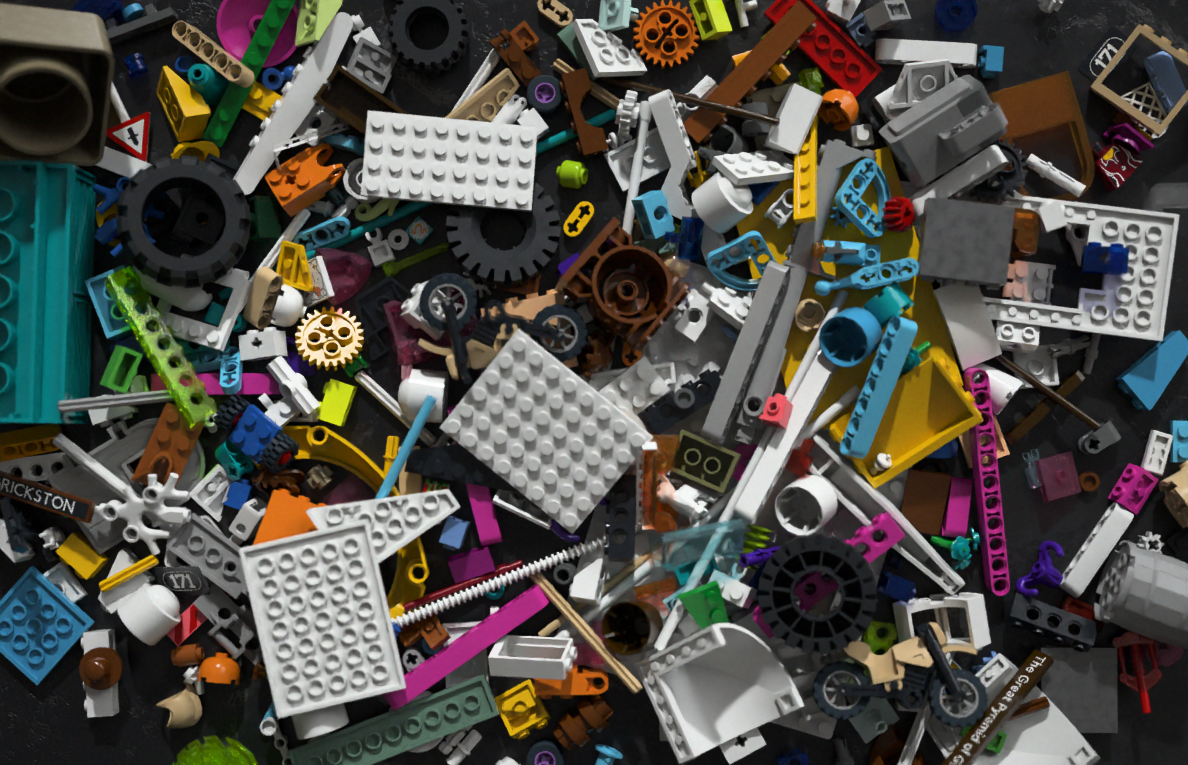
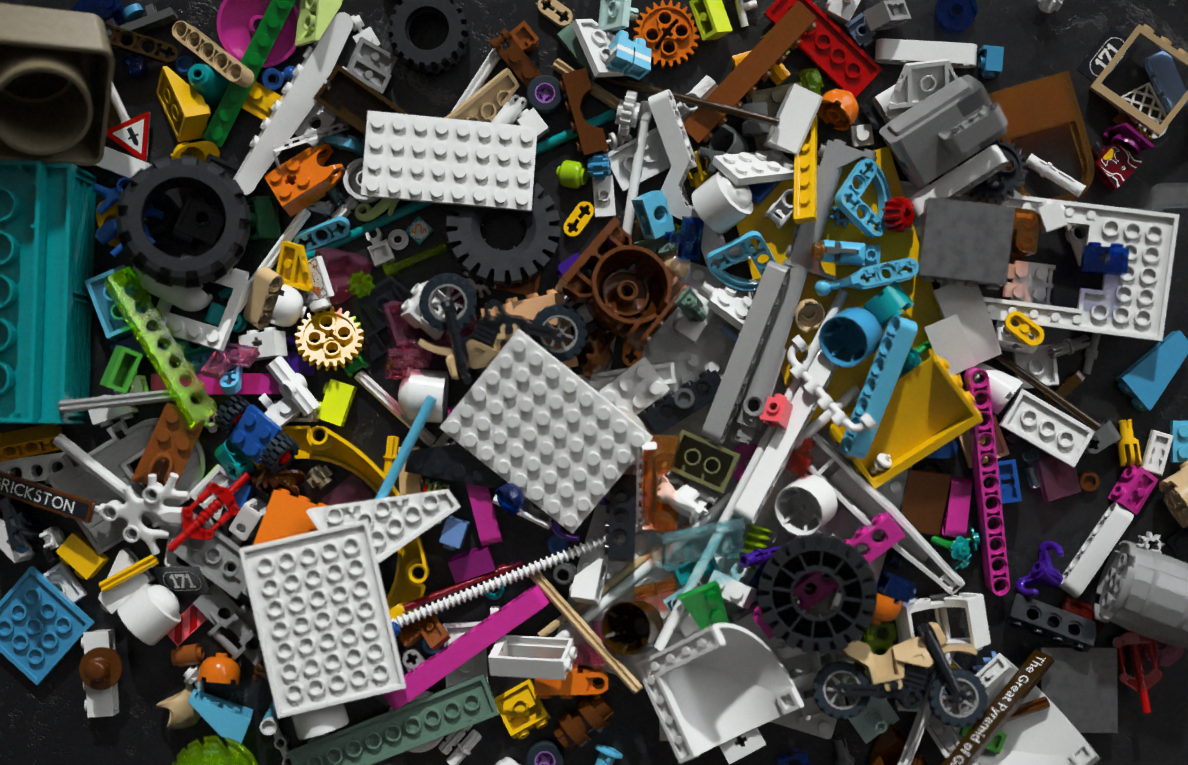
none -> dark brown beam [104,22,178,65]
none -> red bar [167,472,251,553]
none -> medium azure slope [188,688,253,744]
none -> clear pink plate [201,342,260,379]
none -> white tile [309,298,332,312]
none -> clear neon green gear [347,270,375,298]
none -> clear pink plate [384,349,432,380]
none -> clear blue hair [495,483,525,515]
none -> blue plate [547,534,568,555]
none -> dark azure gear [588,154,611,180]
none -> white plate [592,174,616,218]
none -> medium azure hips [606,30,651,80]
none -> sand green hinge [675,287,707,322]
none -> white bar [787,335,878,433]
none -> orange cylinder [871,592,904,625]
none -> white sticker [924,314,977,375]
none -> blue brick [998,459,1022,504]
none -> white plate [999,389,1095,468]
none -> yellow plate [1004,311,1044,347]
none -> yellow arm [1117,419,1142,467]

